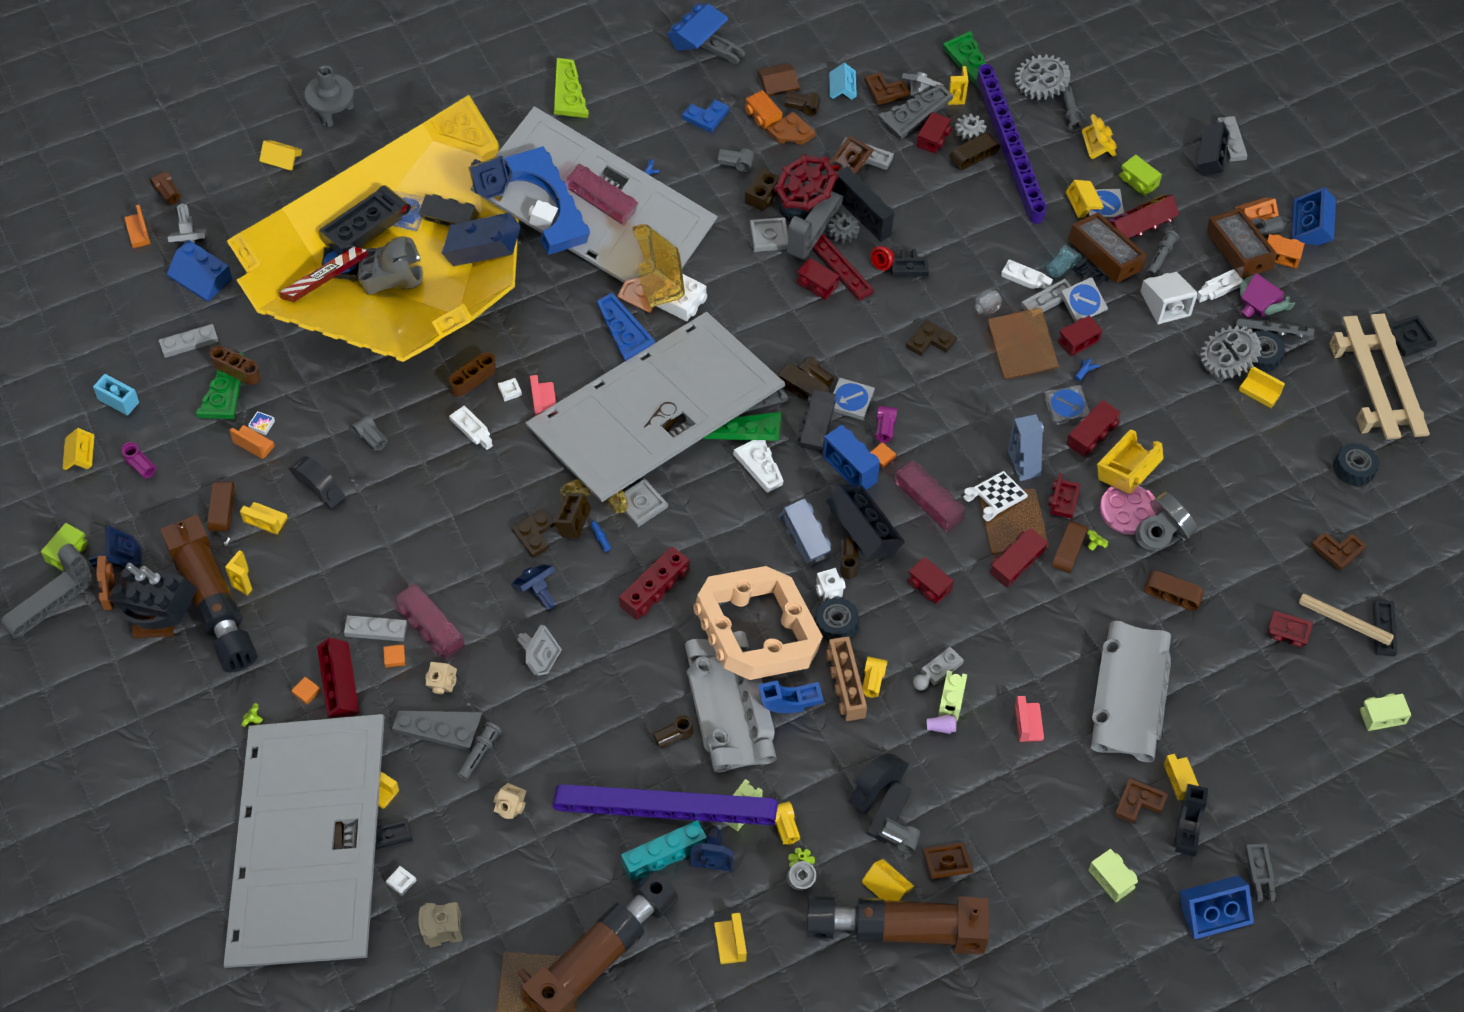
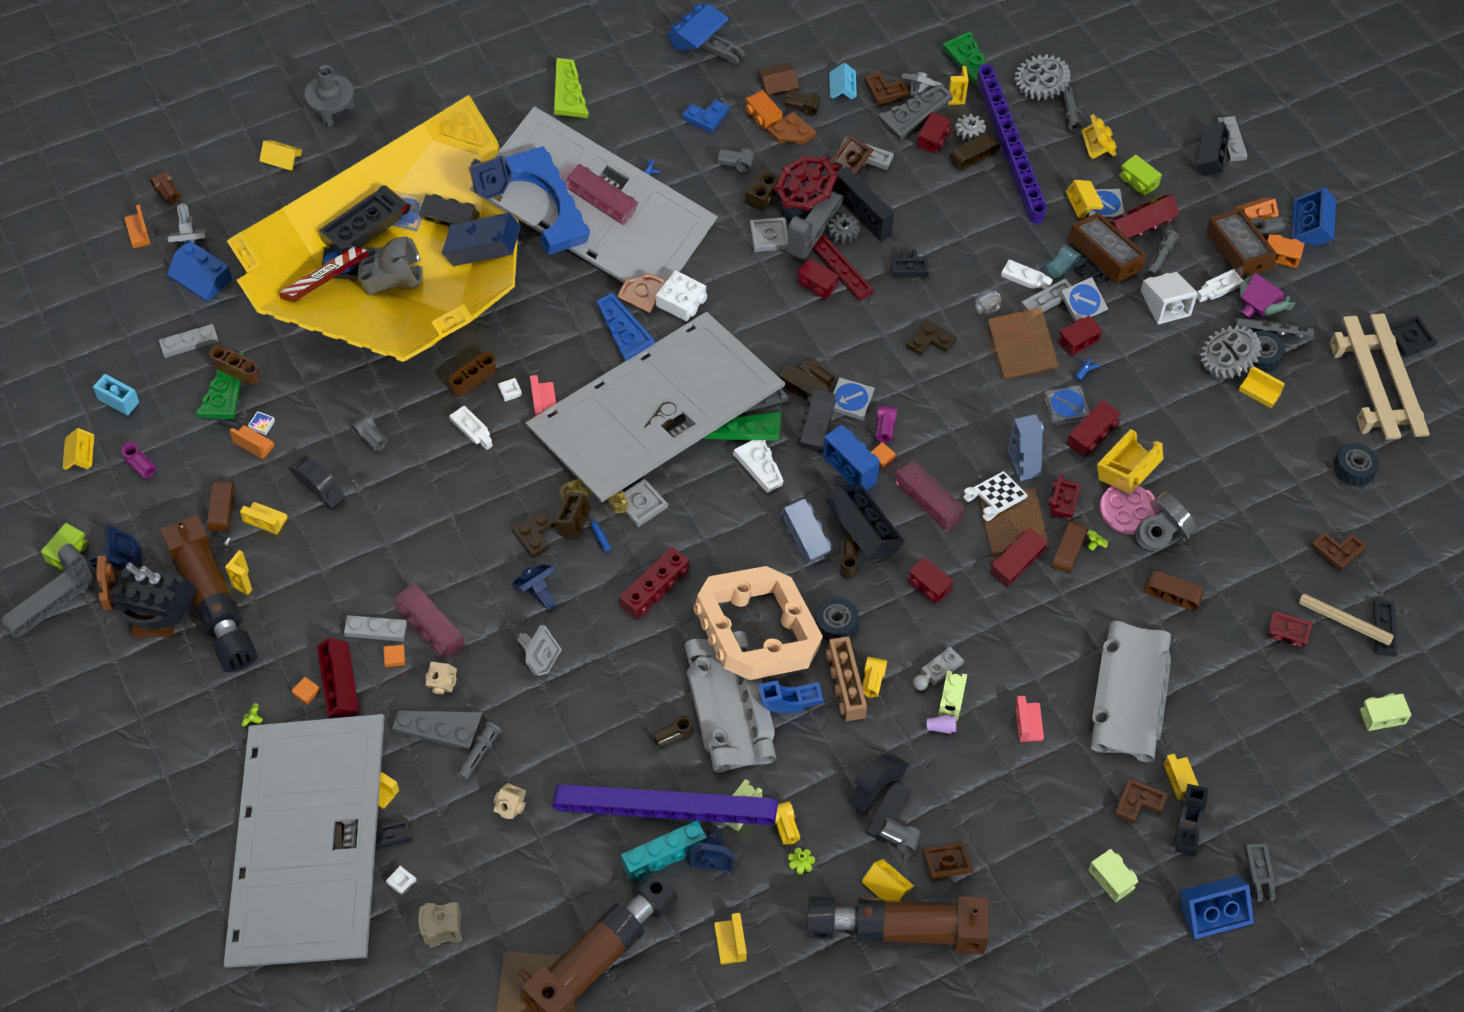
white brick [528,200,558,230] -> none
clear yellow windscreen [633,224,685,307] -> none
light grey wheel [787,861,816,891] -> none
white brick [815,568,845,602] -> none
red brick [870,246,894,271] -> none

